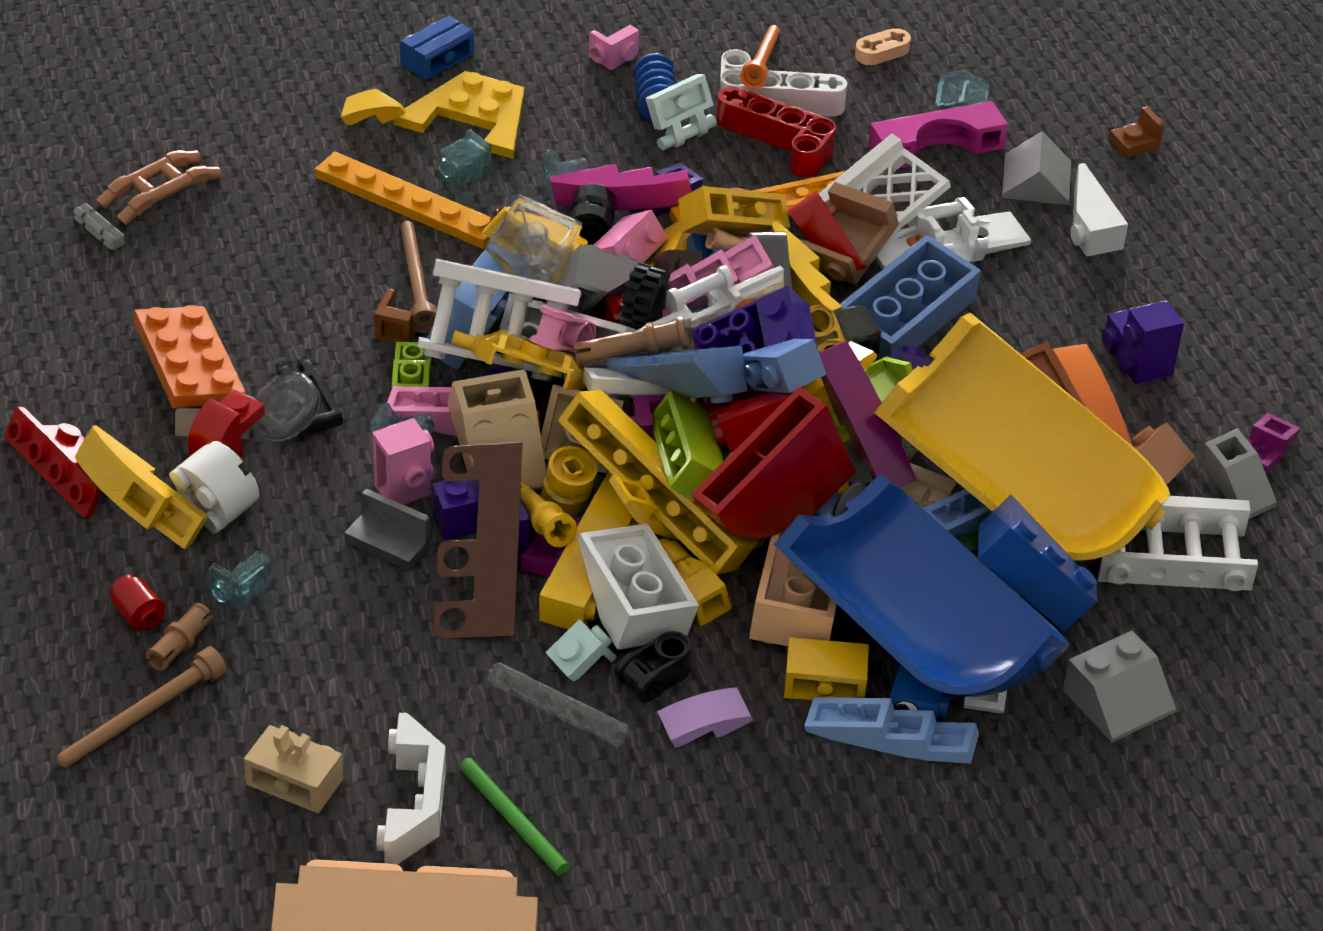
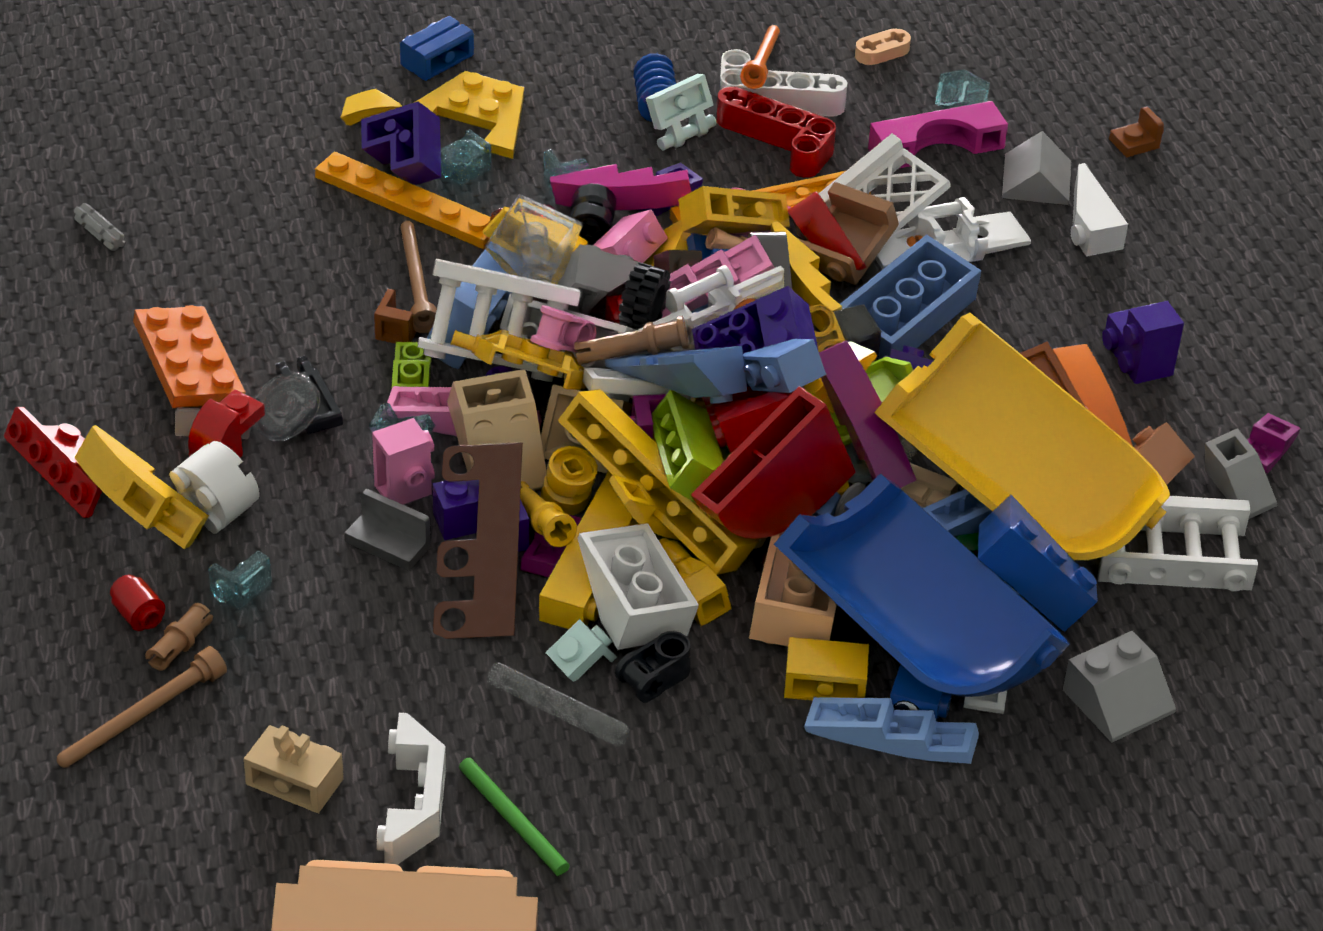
nougat piece [96,150,221,226] -> none
bright pink bracket [589,25,639,70] -> none
lavender slope [657,687,753,748] -> none
none -> dark purple brick [361,101,441,185]

